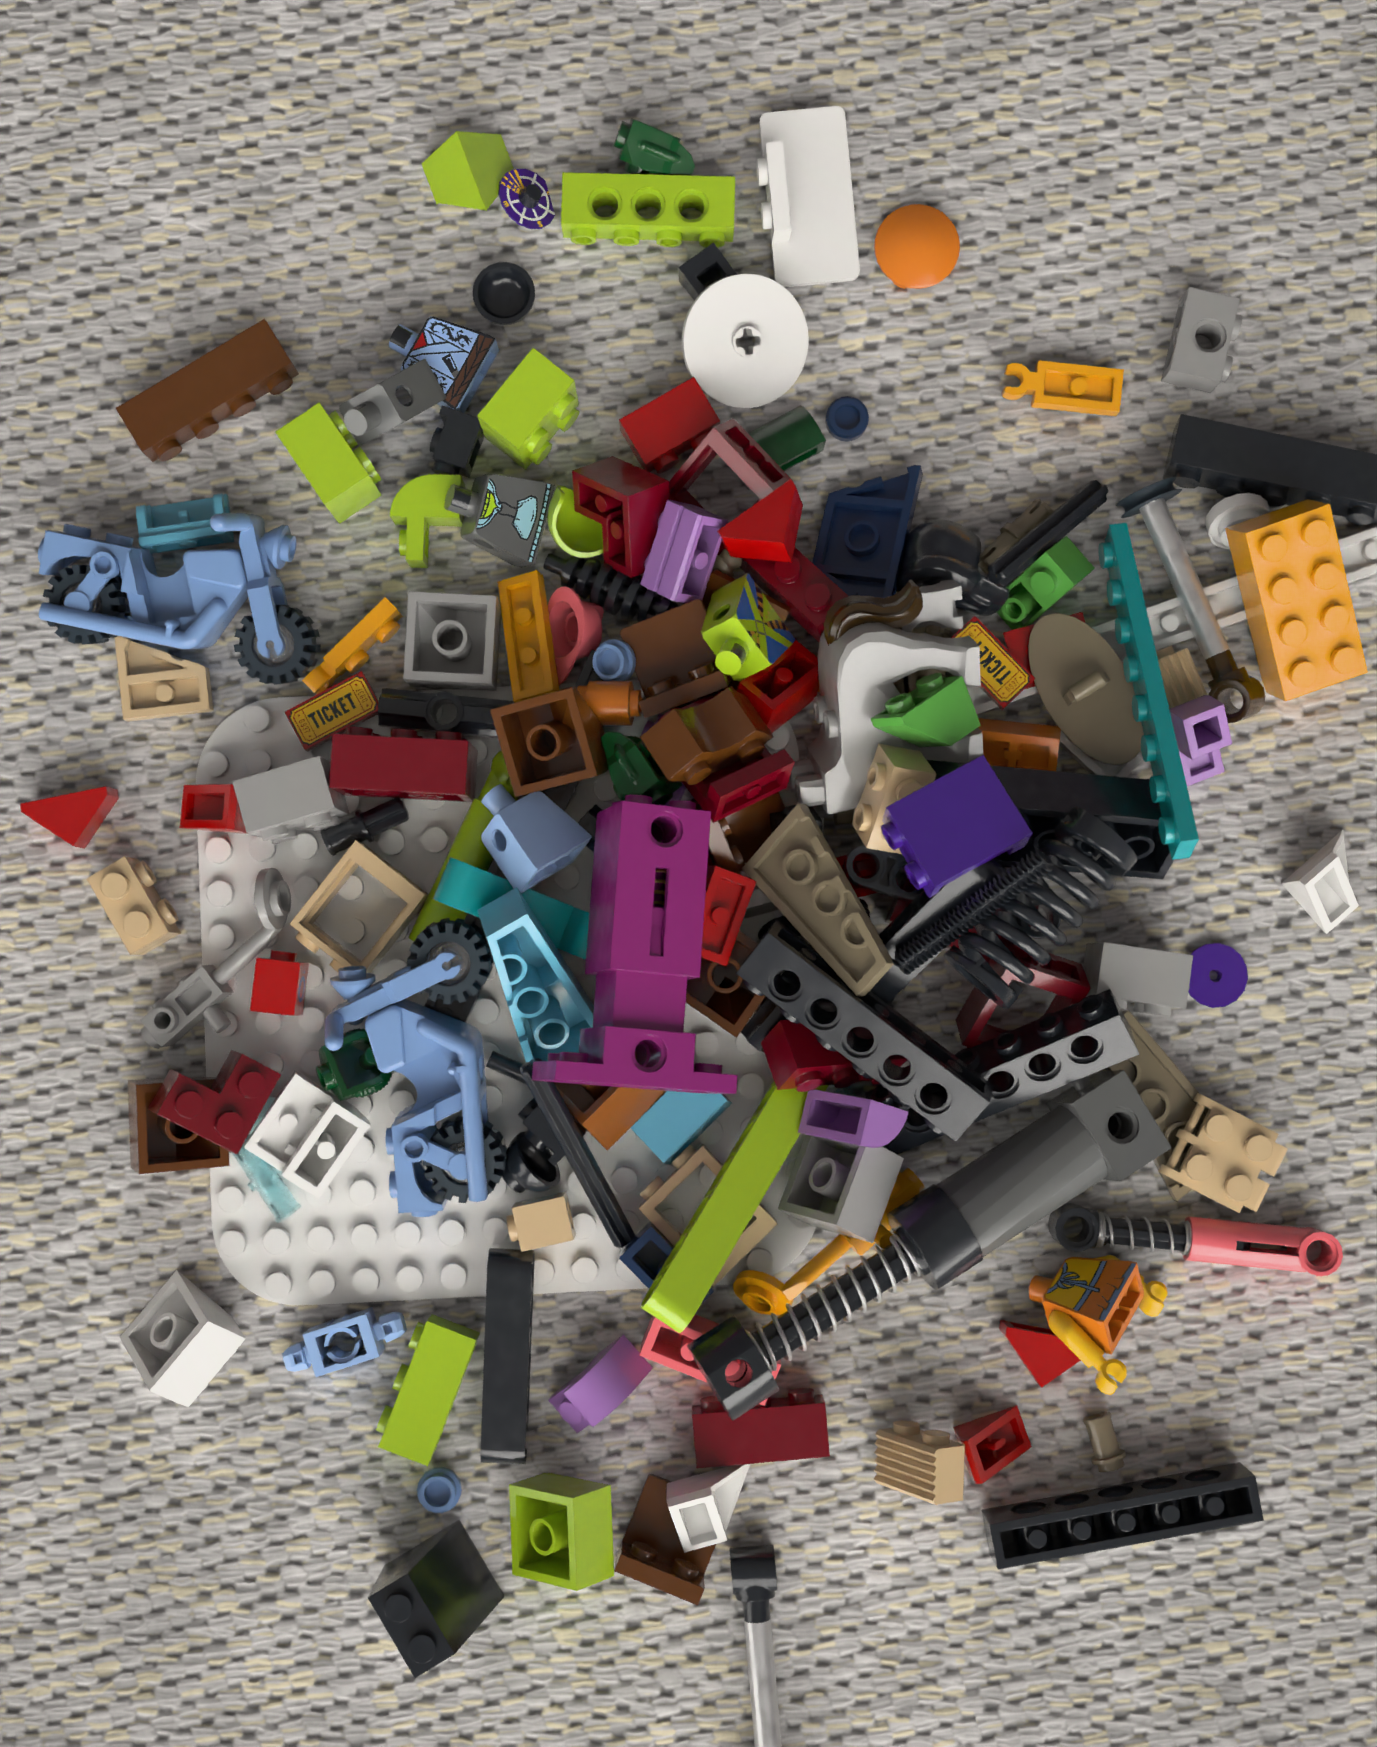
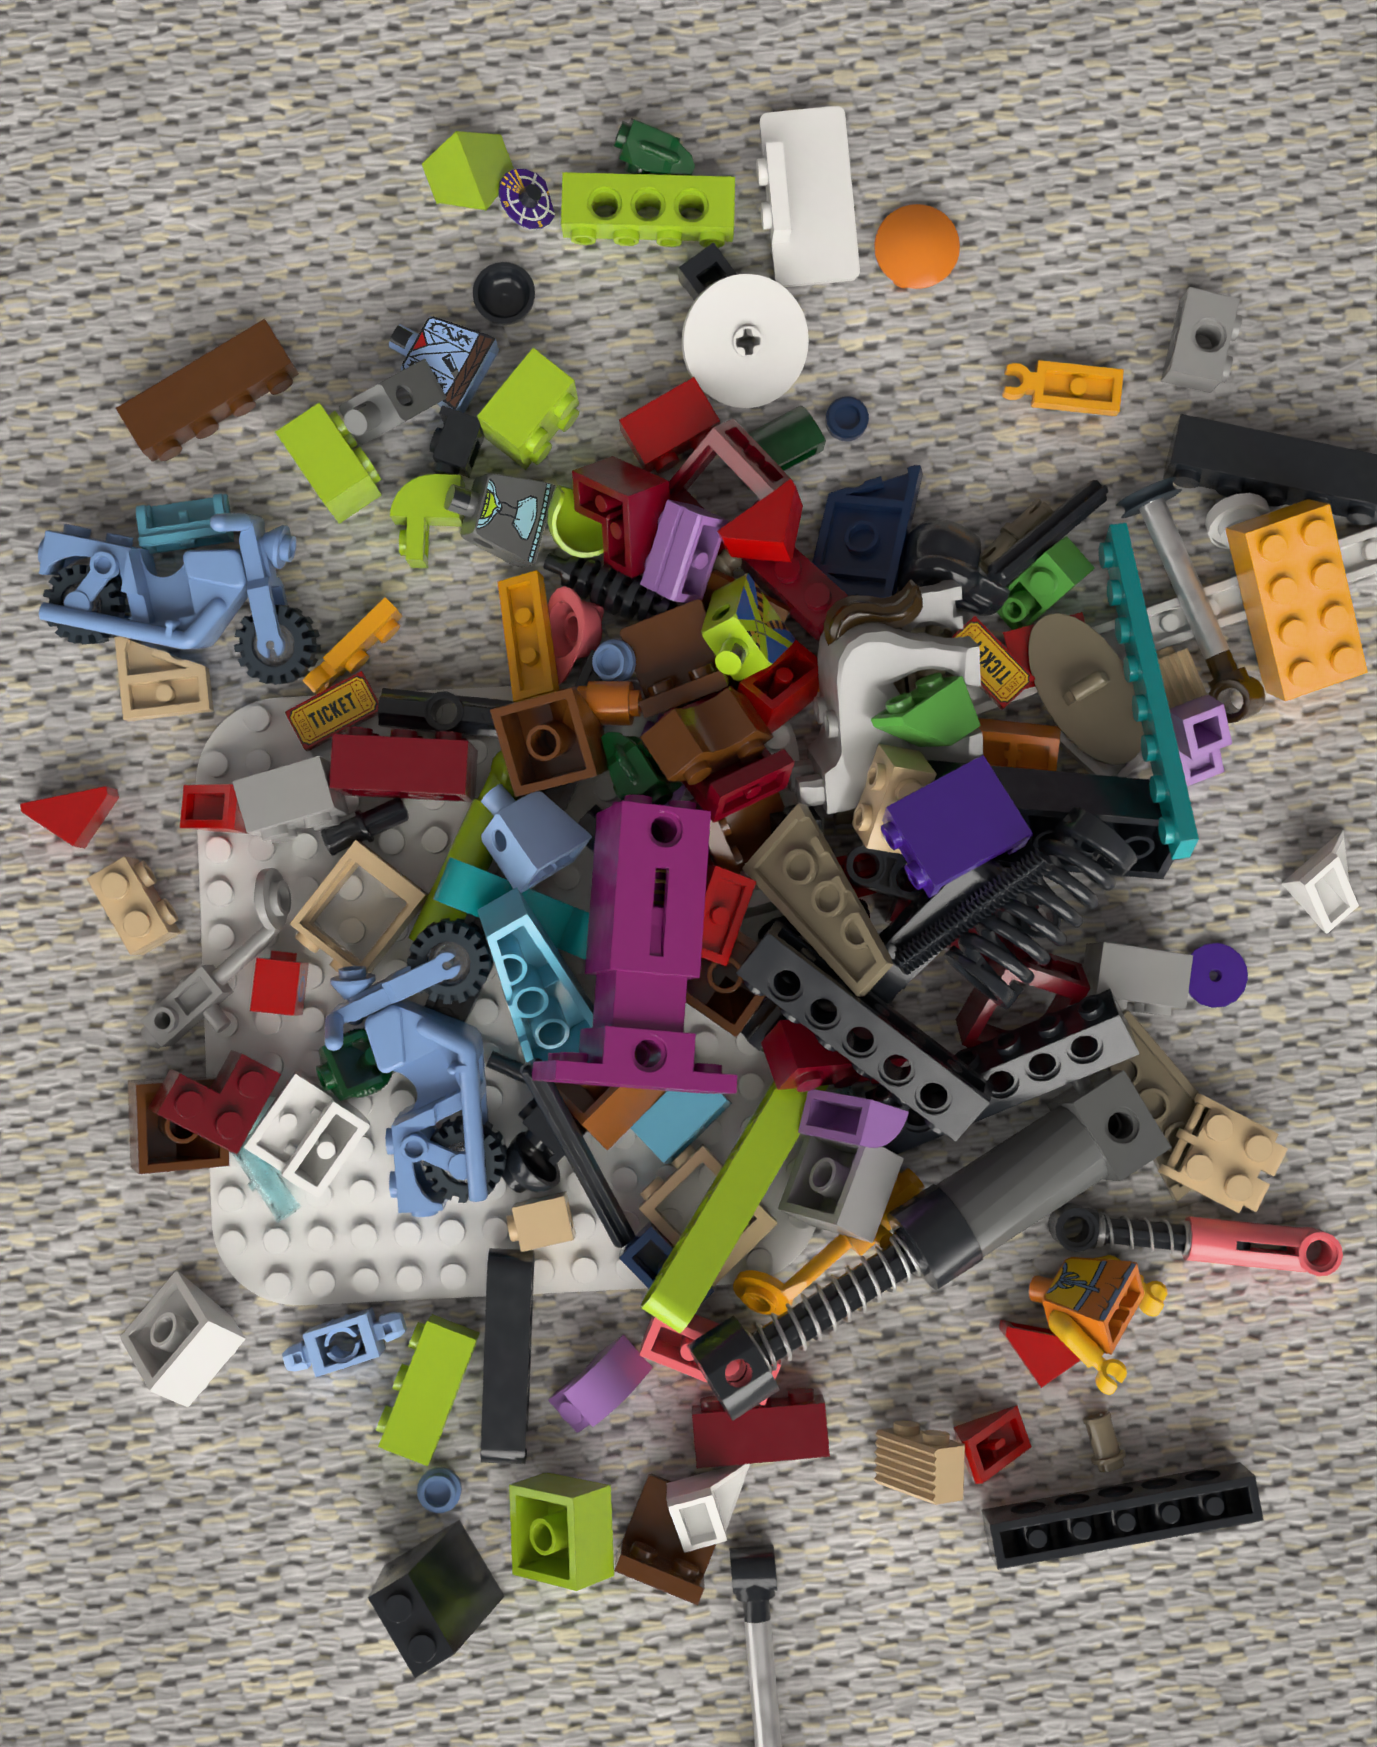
light grey slope [403,591,501,691] -> none

